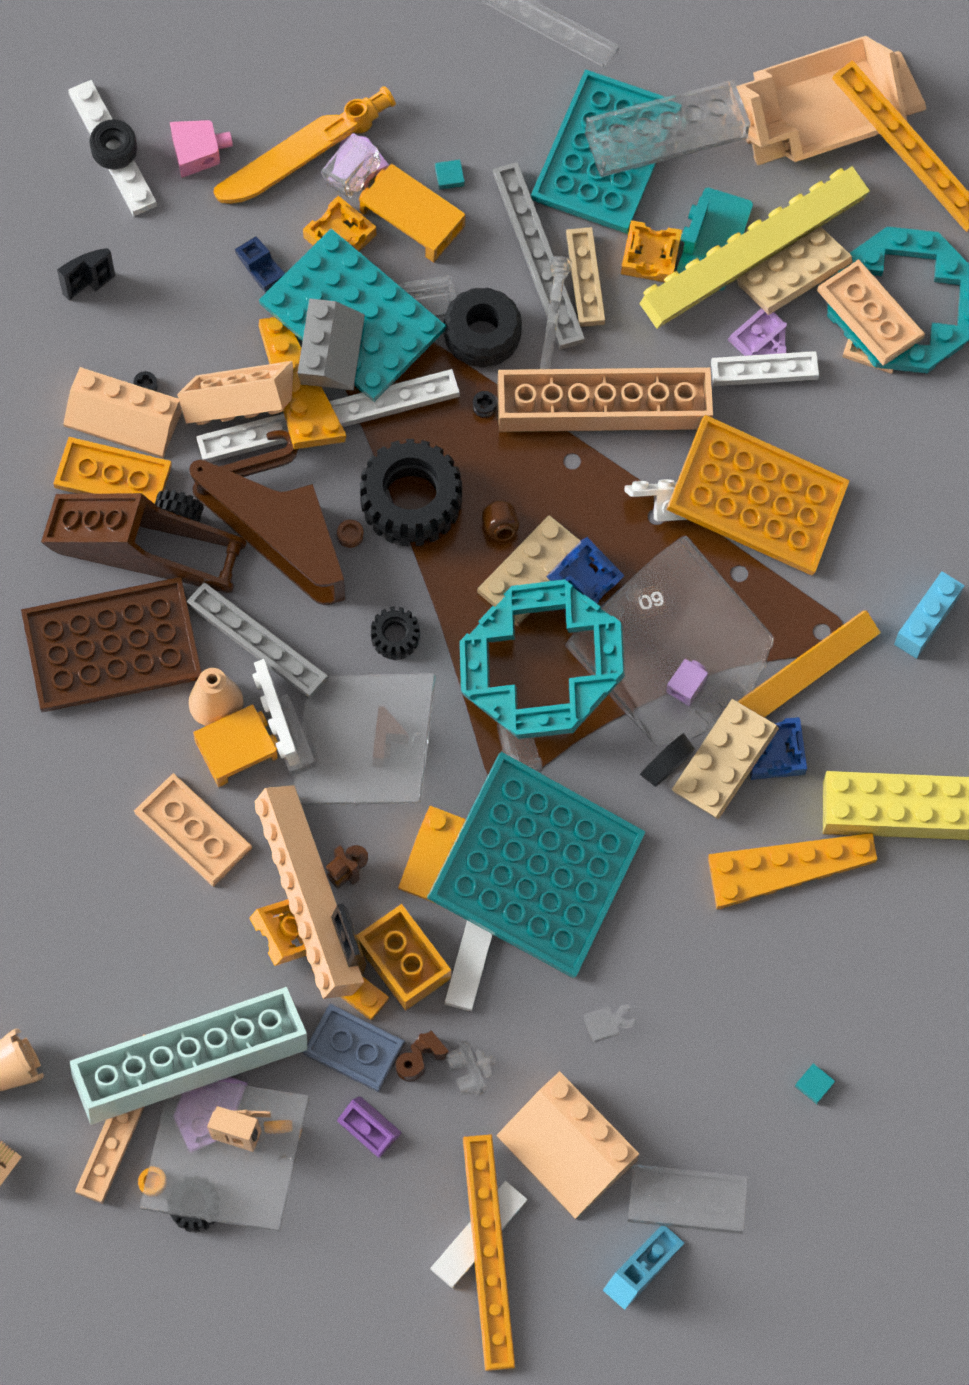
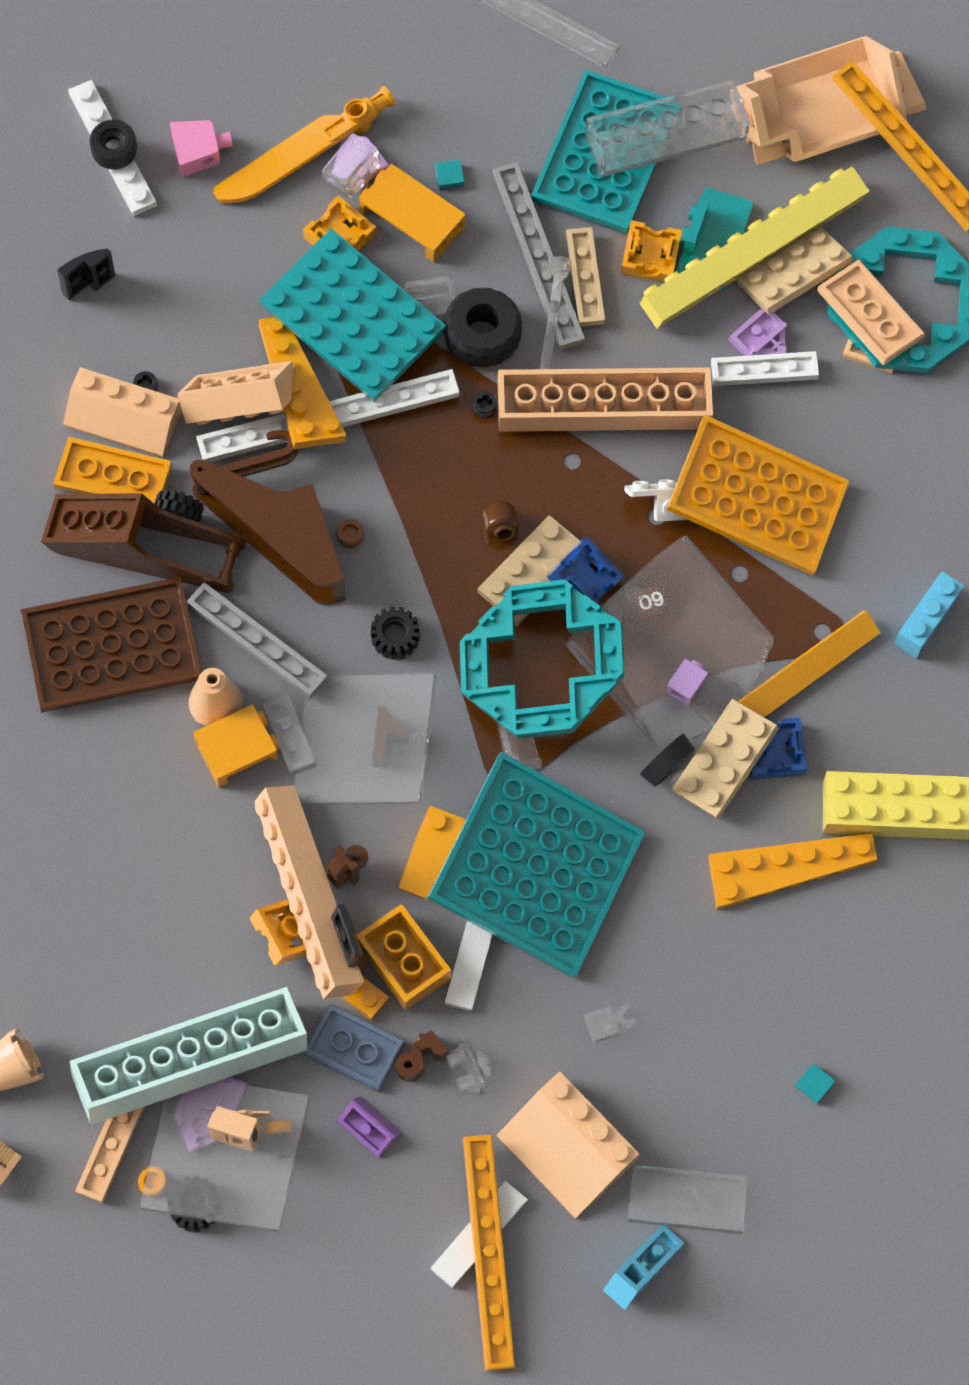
light nougat tile [134,773,252,887] -> none
dark blue slope [235,236,285,293] -> none
white plate [252,659,301,766] -> none
light grey slope [298,299,365,390] -> none
black tyre [360,439,462,546] -> none

